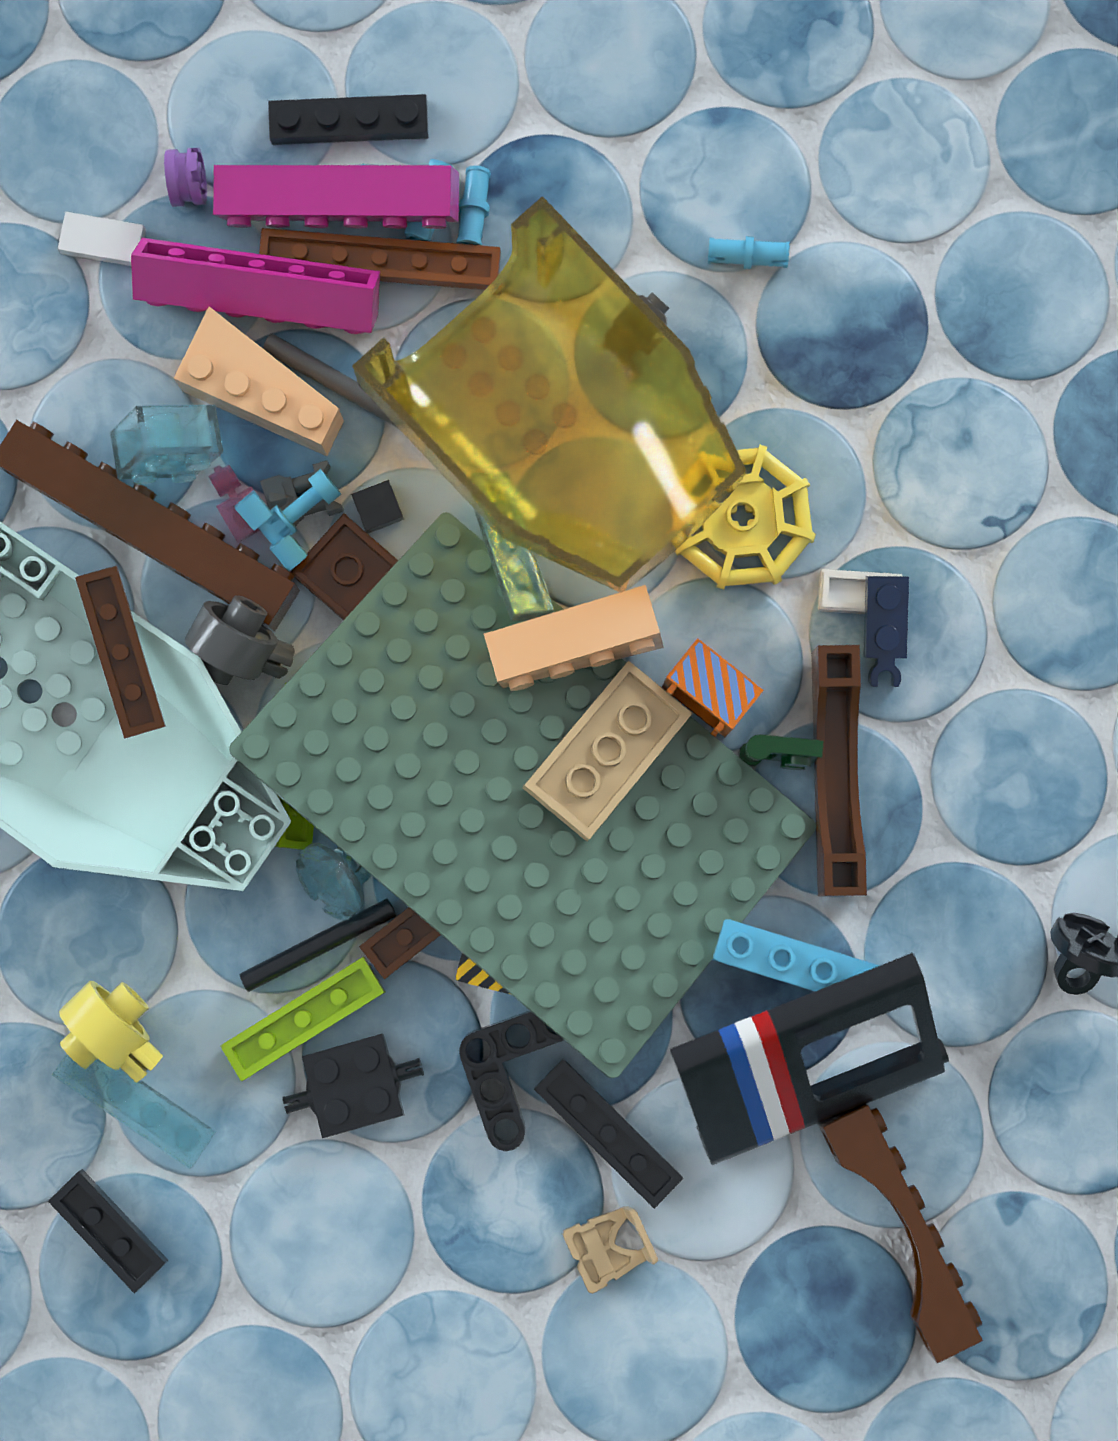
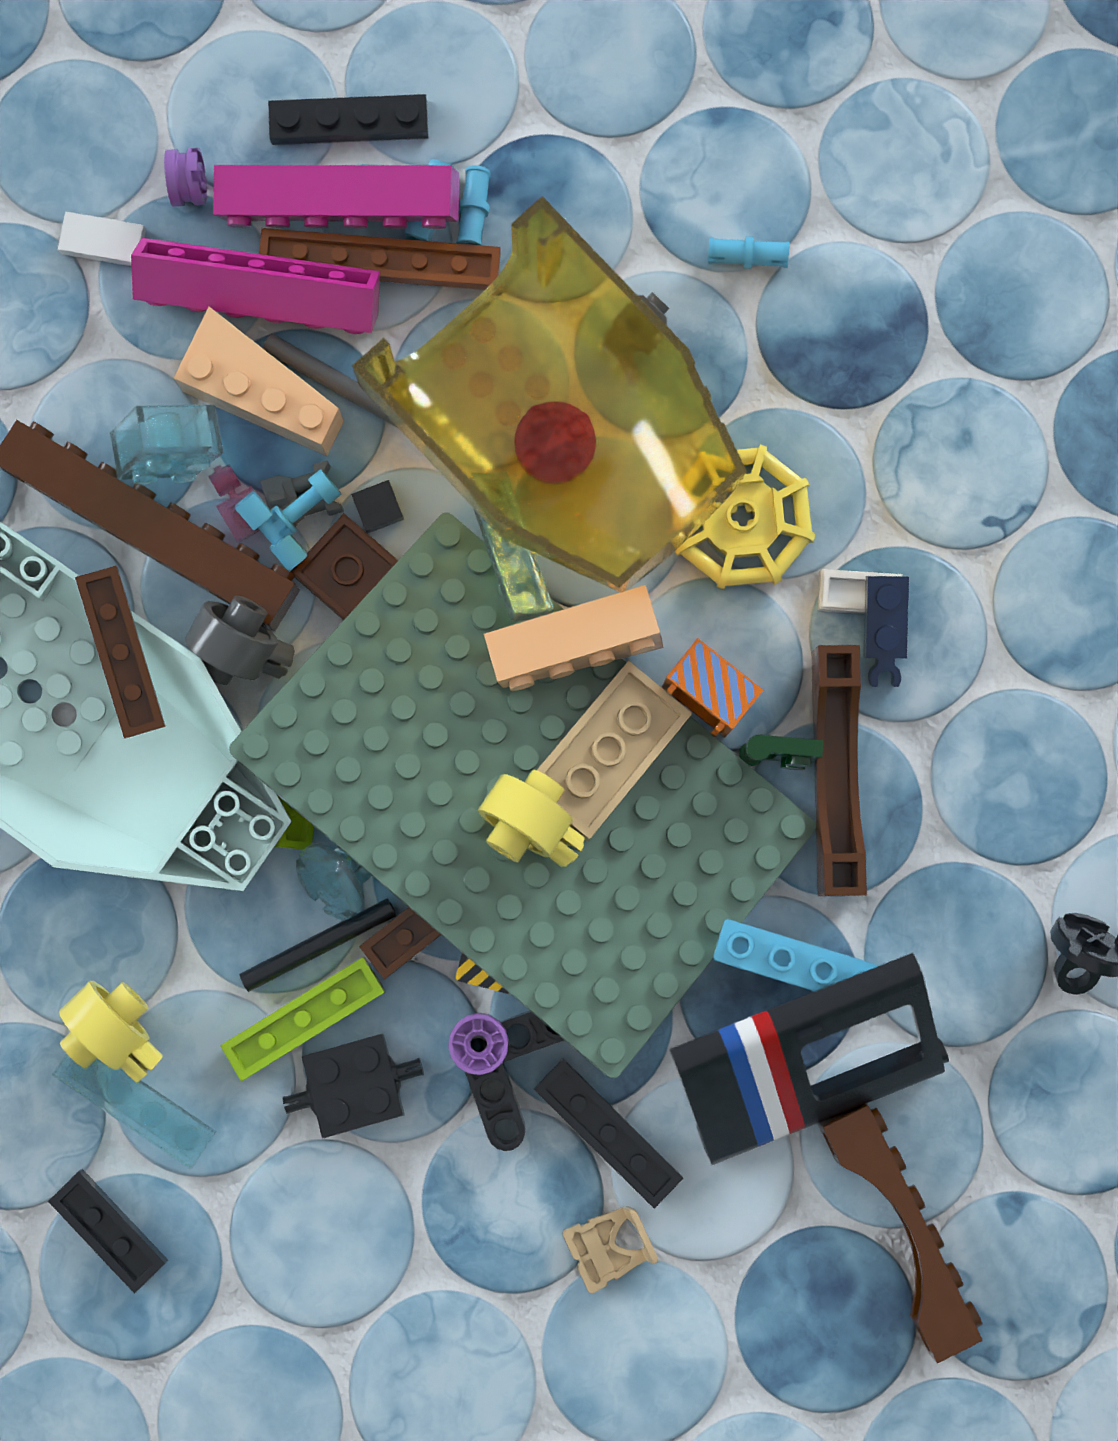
none -> medium lavender wheel [448,1013,509,1075]
none -> light yellow piece [478,770,584,867]
none -> clear red tile [514,401,596,485]

